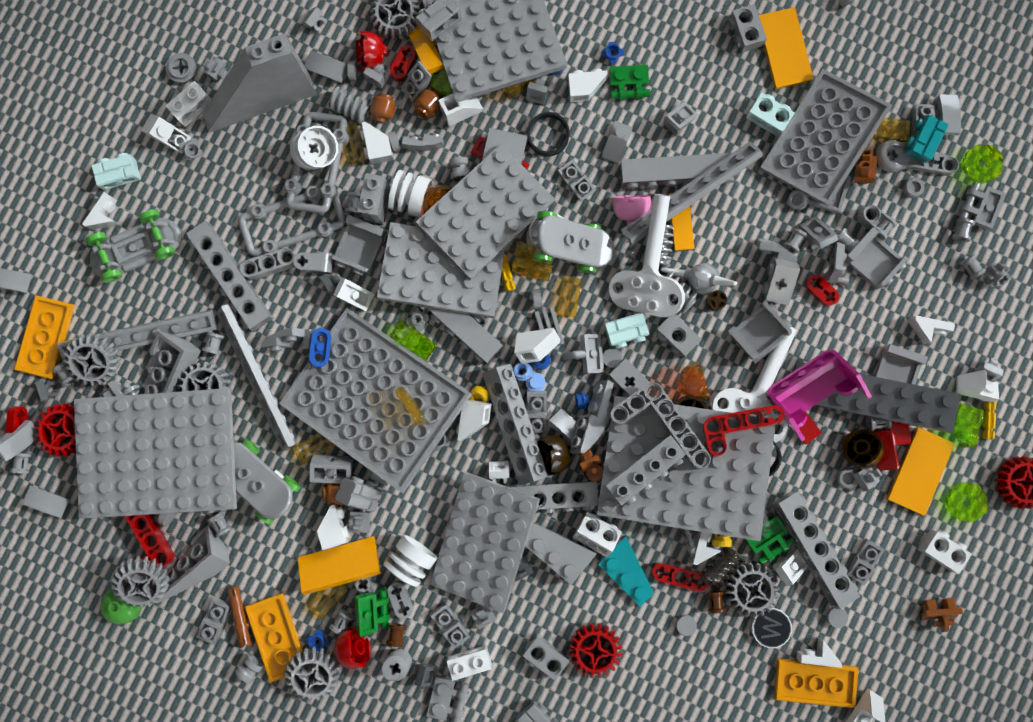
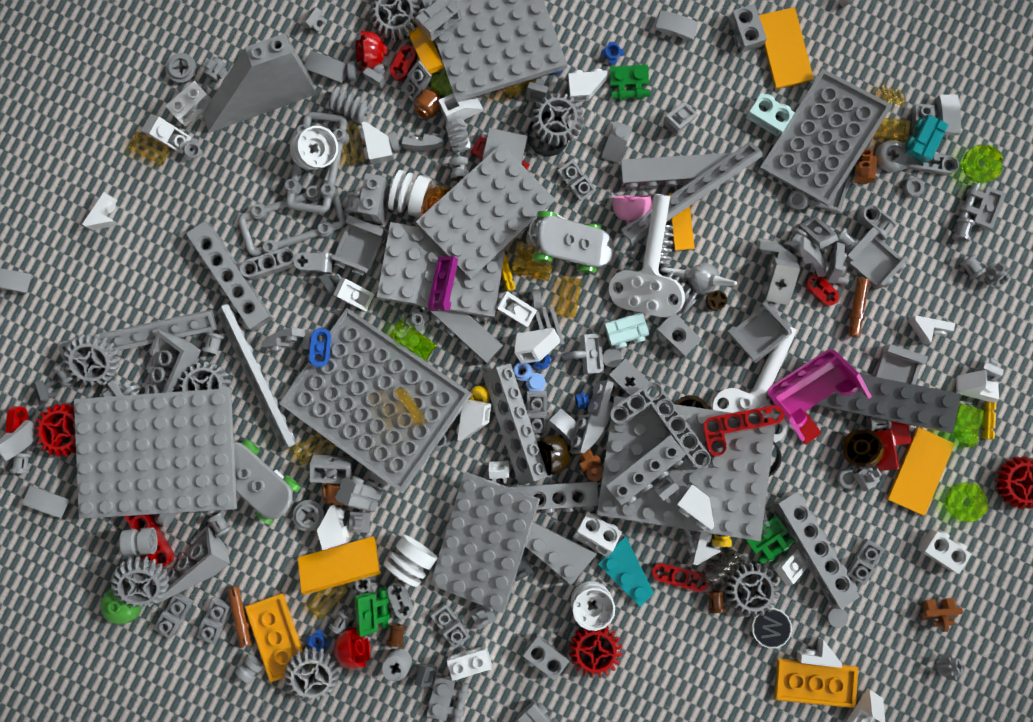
light orange tile [14,295,75,379] -> none
light grey piece [85,209,181,283] -> none
light aqua brick [92,153,141,190] -> none
dark orange head [369,93,396,124] -> none
light grey tile [676,615,697,636] -> none
clear orange cylinder [677,361,711,401] -> none
none -> light grey wheel [120,527,158,556]
none -> clear yellow tile [127,131,171,166]
none -> light grey slope [154,593,194,639]
none -> light grey gear [293,500,325,532]
none -> magenta plate [428,256,458,311]
none -> light grey gear [446,118,471,153]
none -> white slope [496,291,537,327]
none -> light grey gear [531,92,584,146]
none -> white wheel [570,581,615,631]
none -> light grey tile [652,475,680,503]
none -> light grey slope [654,10,698,42]
none -> white slope [677,485,714,531]
none -> light grey slope [797,236,826,277]
none -> dark orange pin [848,278,870,338]
none -> clear yellow tile [880,84,906,107]
none -> light grey gear [936,654,963,681]

